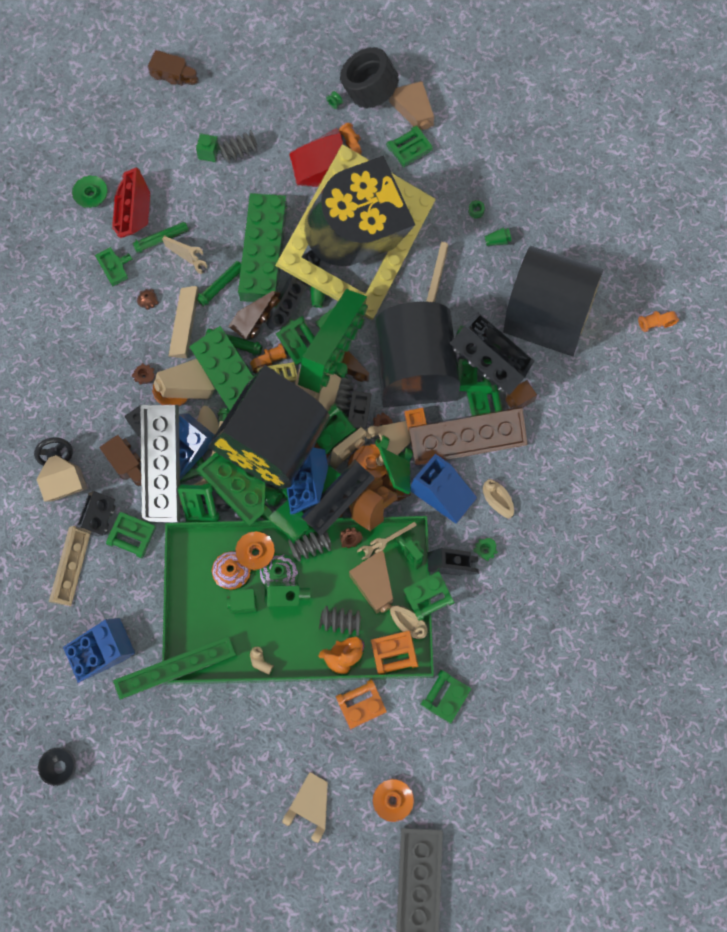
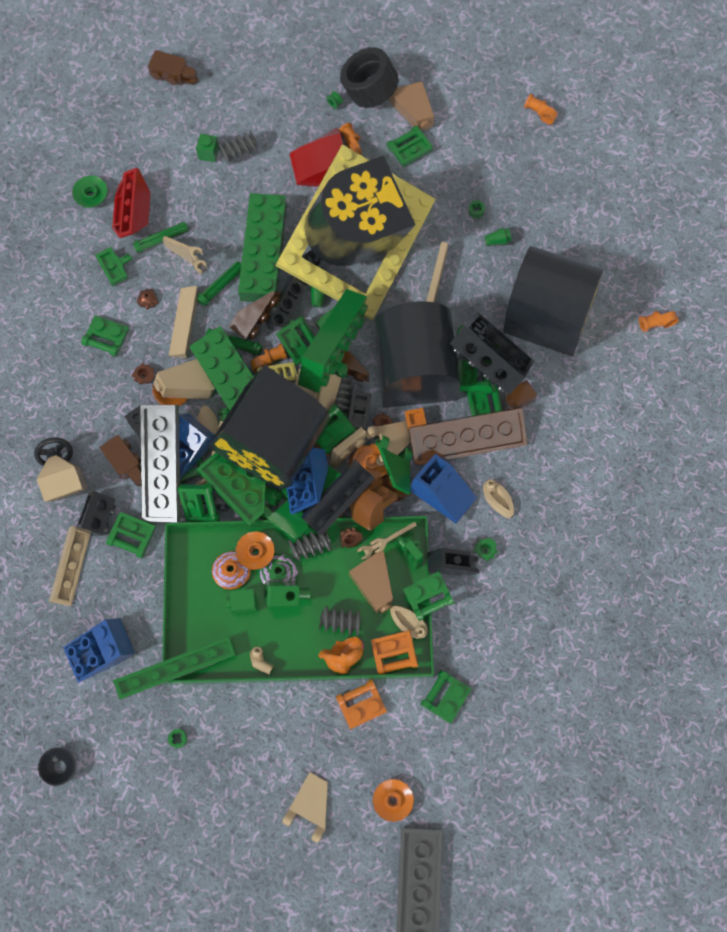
none -> green plate [81,315,130,357]
none -> green bush [168,729,187,748]
none -> orange connector [524,93,558,125]

